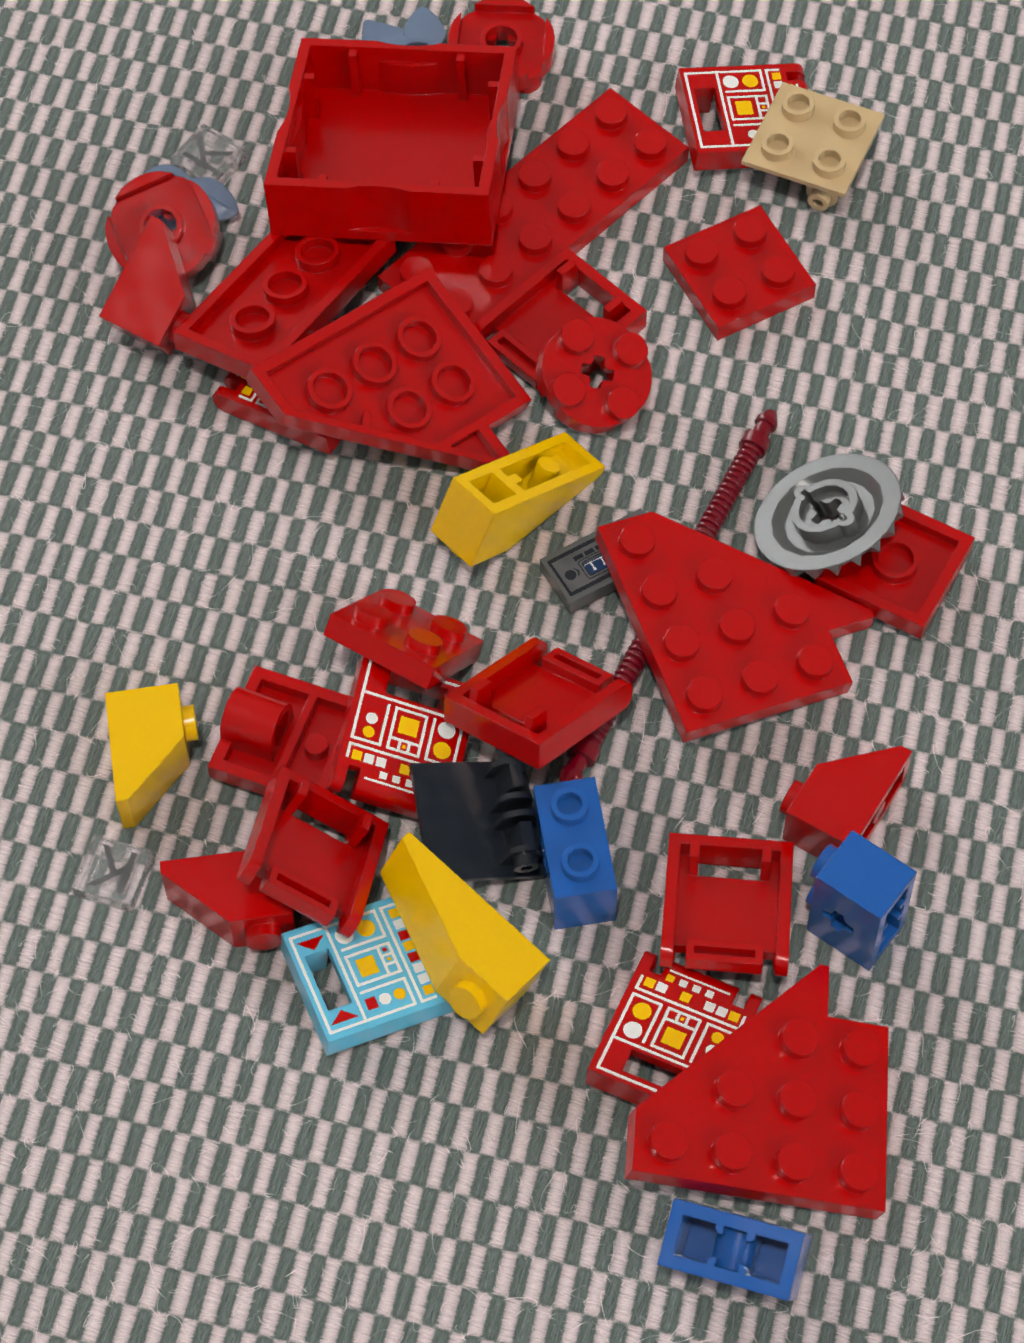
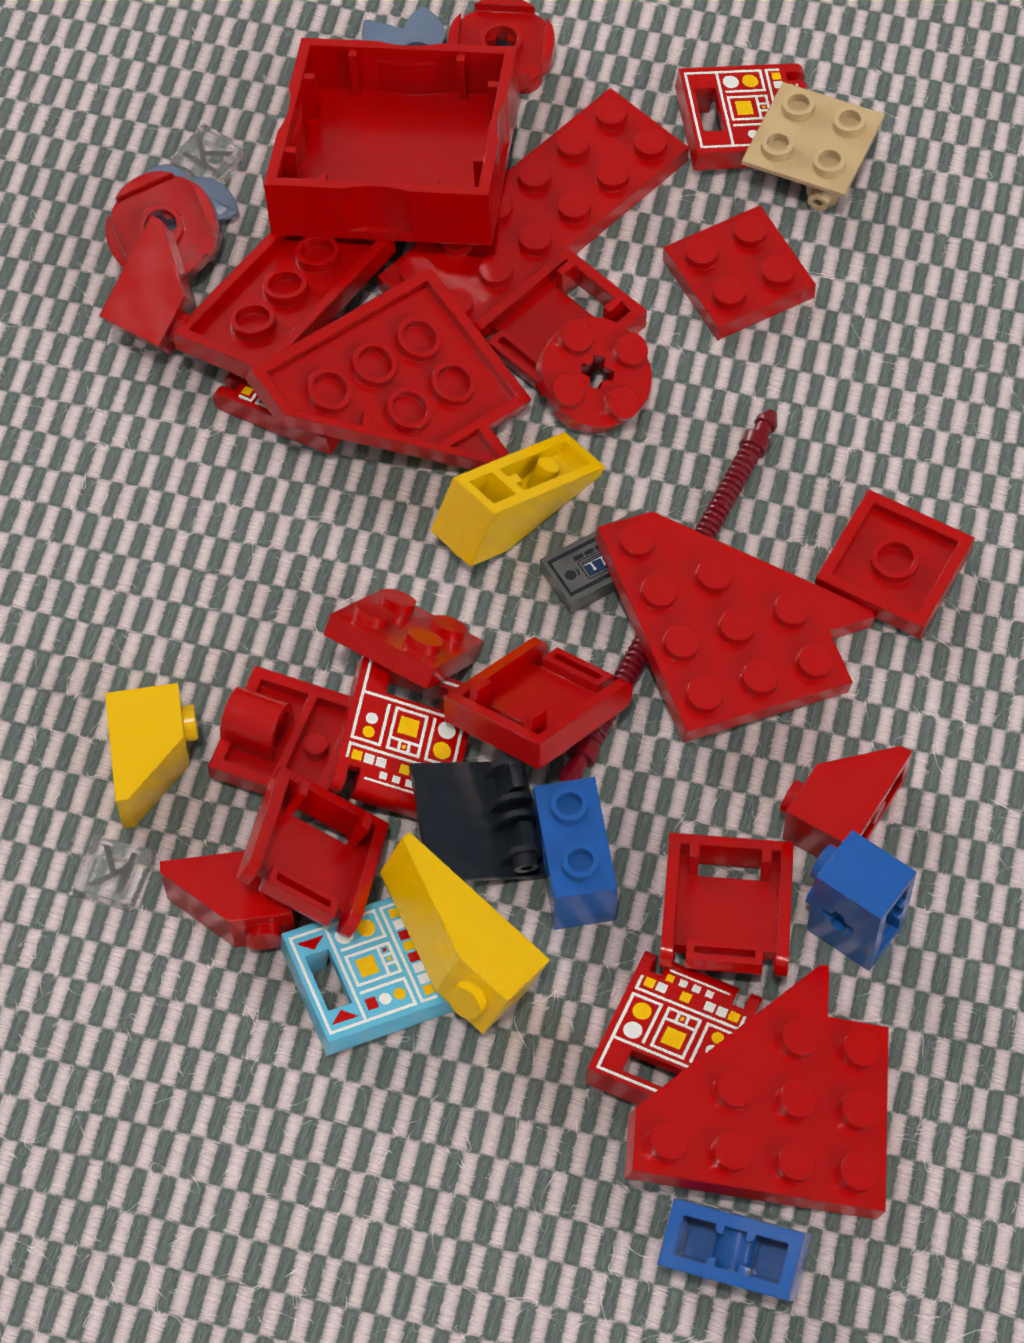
gear [754,453,905,579] -> none

